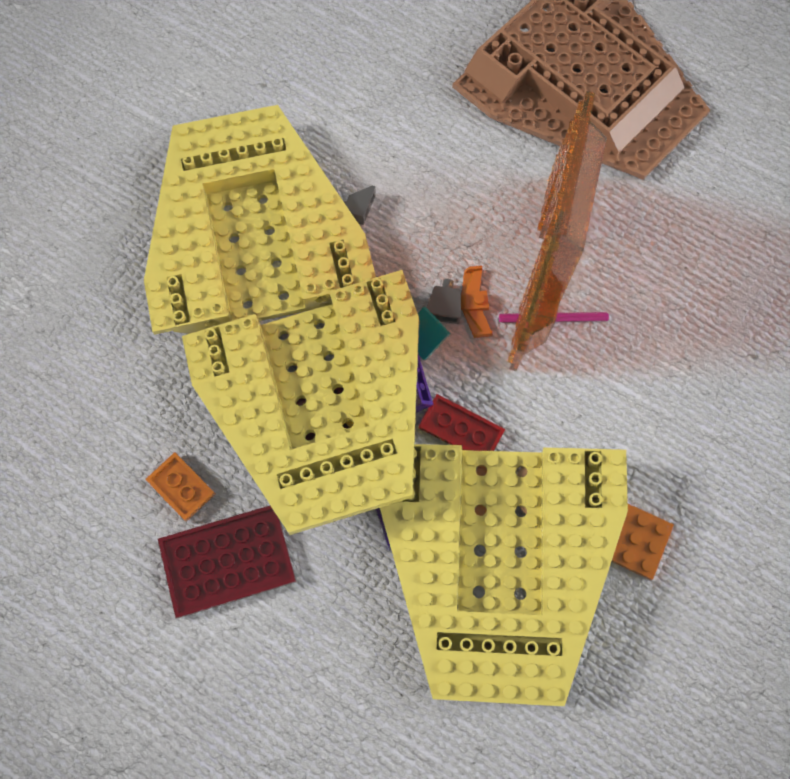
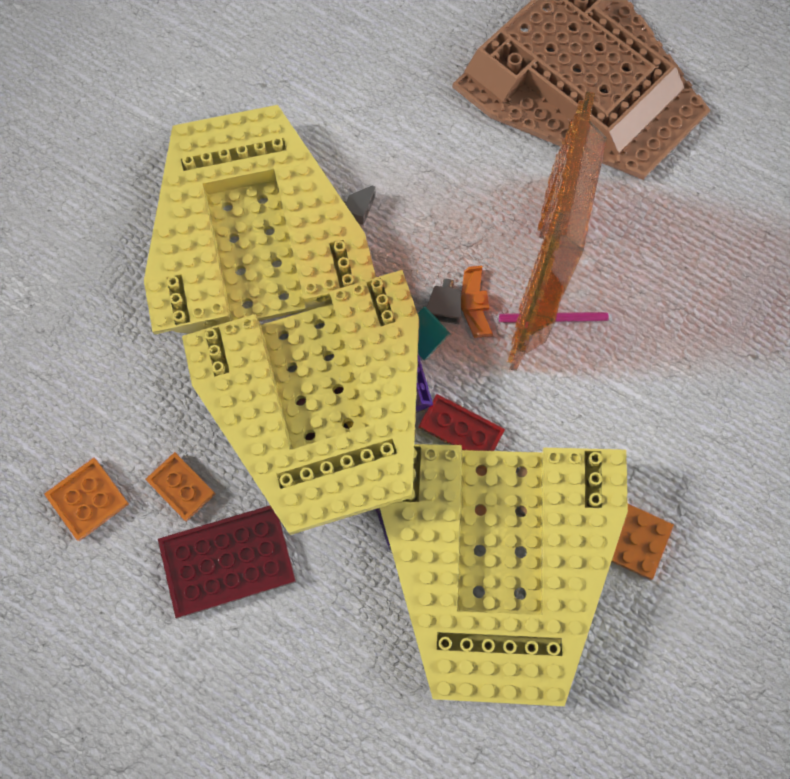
none -> orange plate [44,457,129,541]

